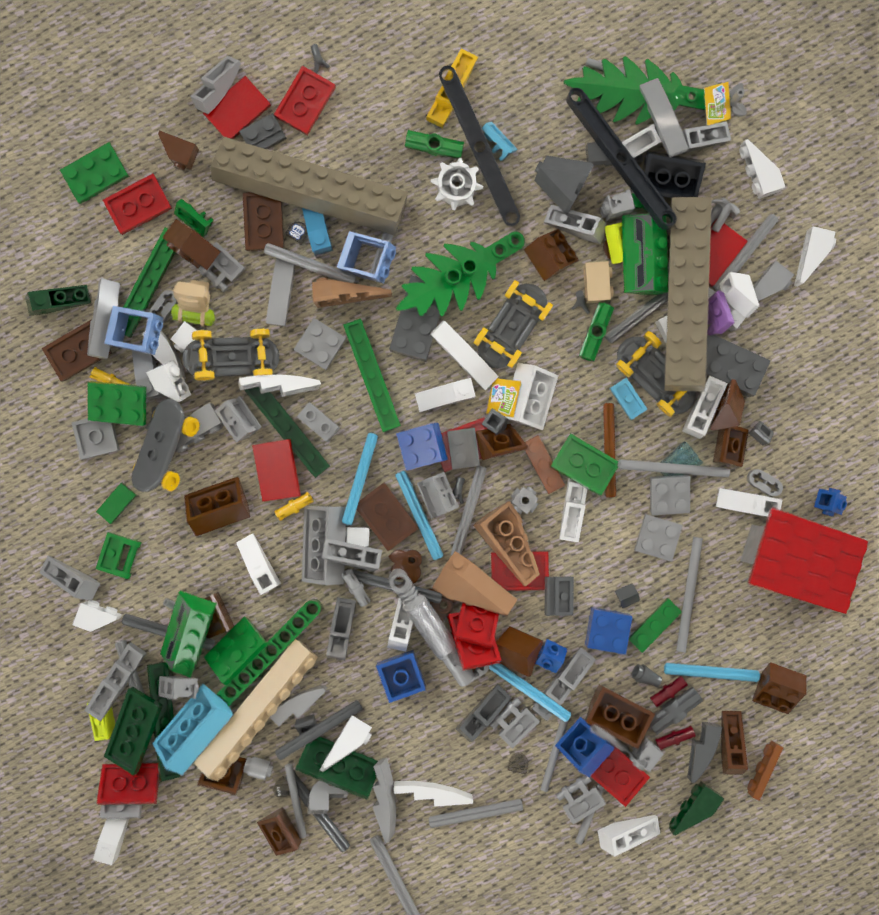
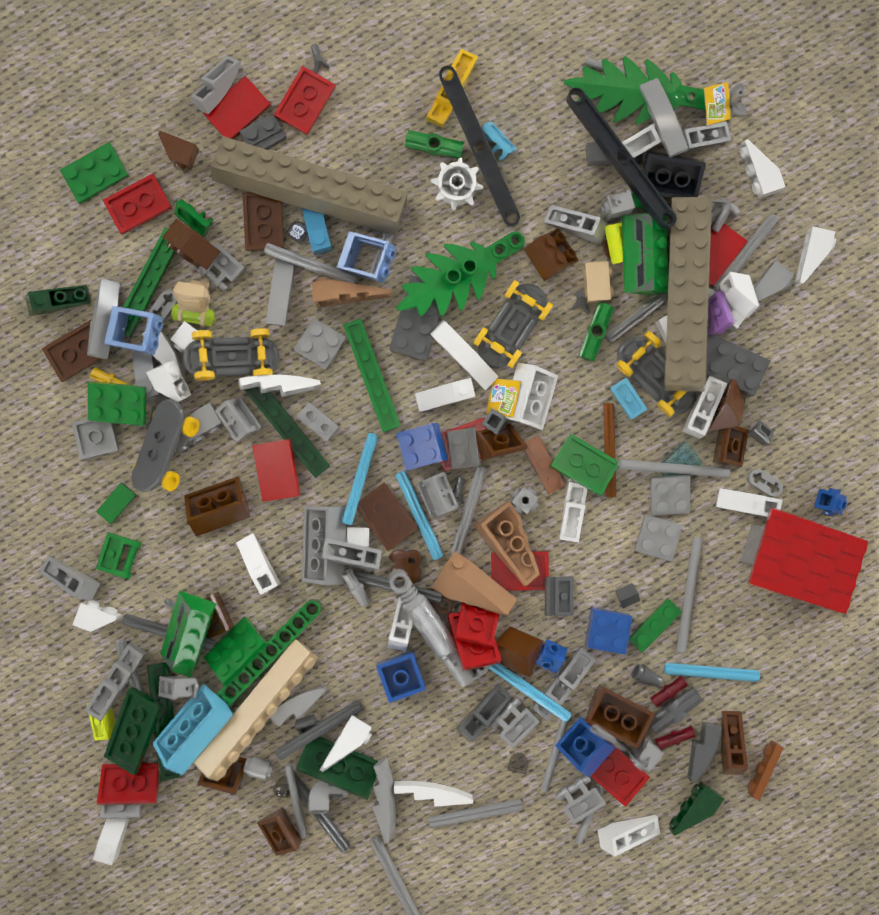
yellow pin [274,492,314,521] -> none
dark grey slope [326,597,356,661] -> none
dark grey slope [534,156,594,214] -> none
reddish brown slope [752,662,806,714] -> none

